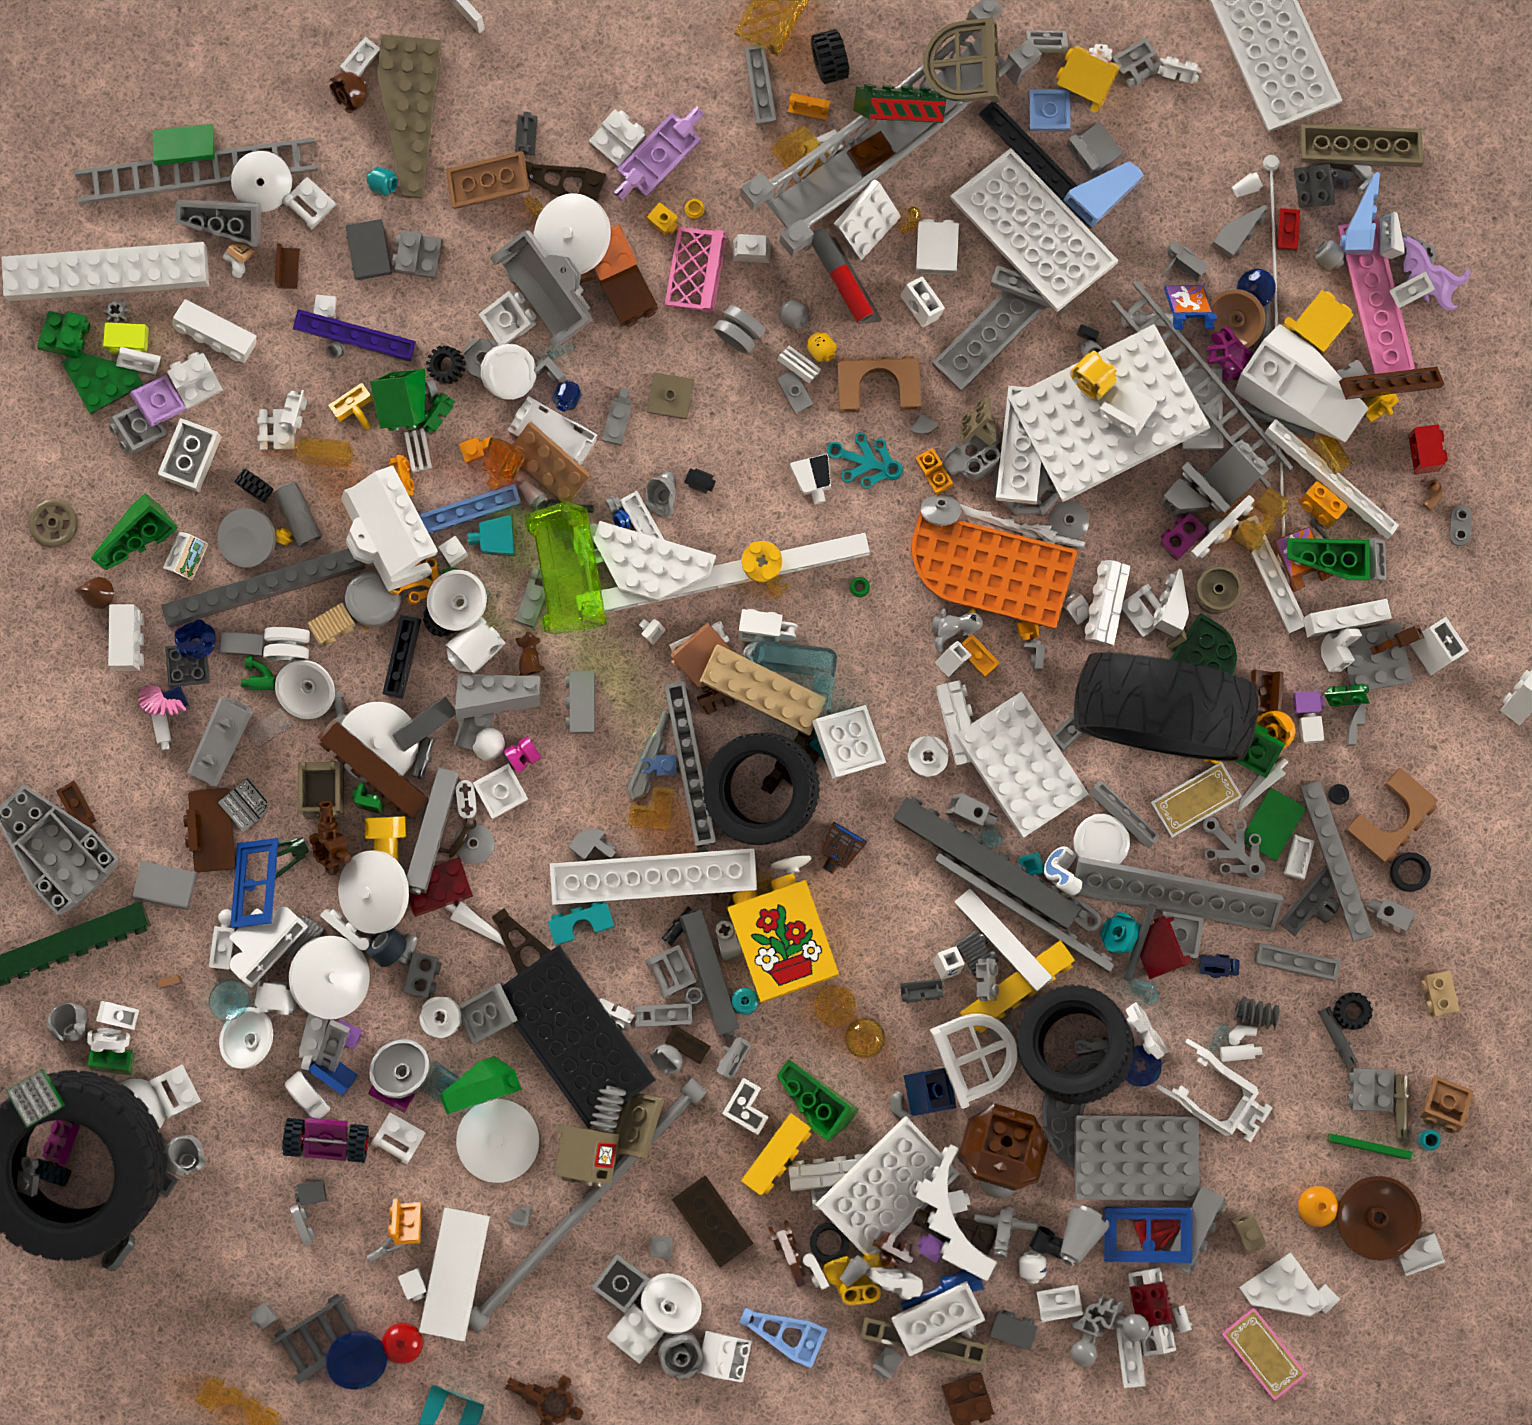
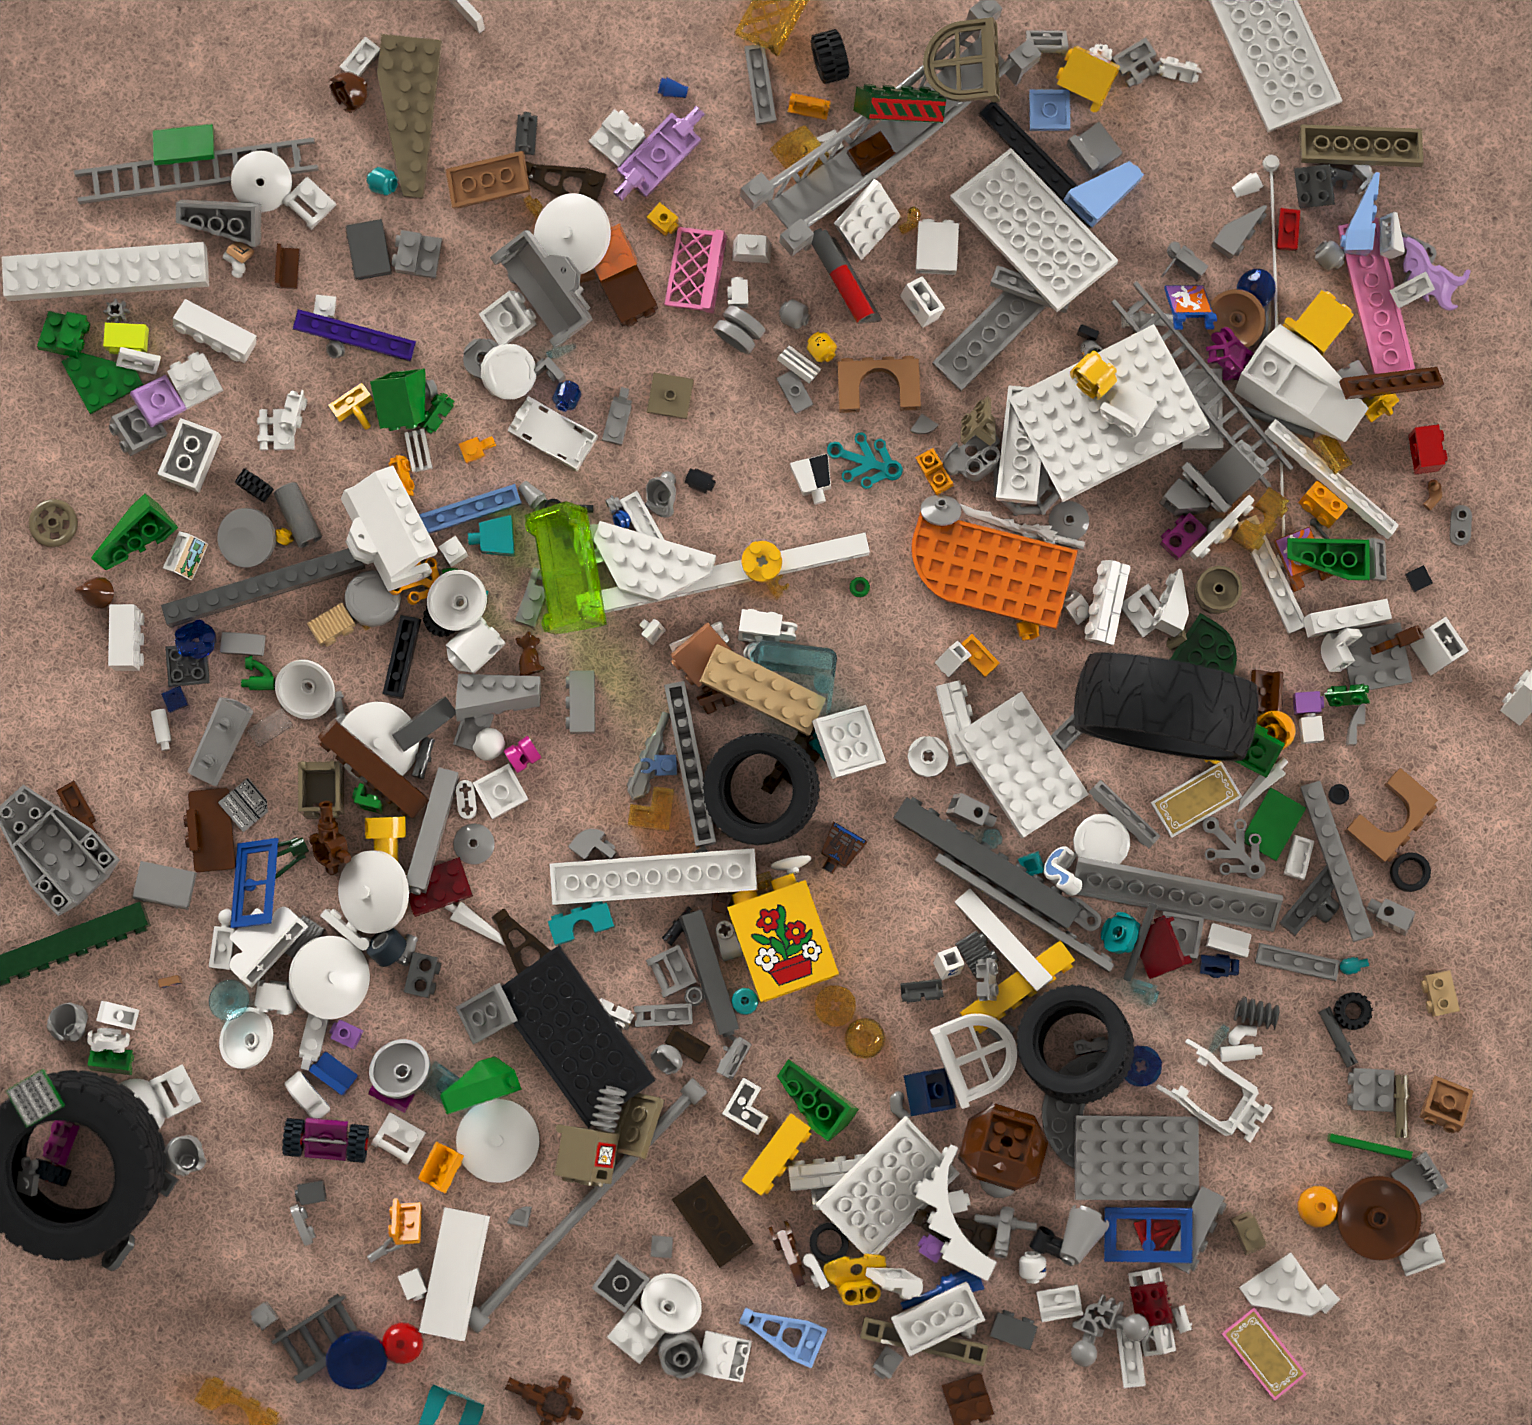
bright pink hair [138,684,186,716] -> none
white wheel [263,627,310,662] -> none
clear yellow brick [295,437,353,469] -> none
light grey plate [315,1020,350,1073] -> none
white plate [419,996,462,1038] -> none
black tyre [426,345,466,384] -> none
dark brown piece [438,818,477,858] -> none
clear orange torso [482,437,526,489] -> none
medium nougat plate [507,422,591,506] -> none
yellow plate [685,199,705,219] -> none
light grey cone [840,1255,870,1287] -> none
reddish brown hips [872,1232,913,1269] -> none
light grey animal [932,608,983,653] -> none
light grey bracket [1023,640,1045,671] -> none
white plate [1125,1002,1168,1060] -> none
teal brick [1417,1130,1441,1151] -> none
none -> light orange bracket [418,1142,464,1193]
none -> blue cone [658,77,688,98]
none -> white brick [728,277,748,308]
none -> white panel [1205,923,1251,958]
none -> teal cylinder [1340,957,1369,975]
none -> light grey hinge [1391,1151,1448,1205]
none -> black tile [1405,565,1433,592]

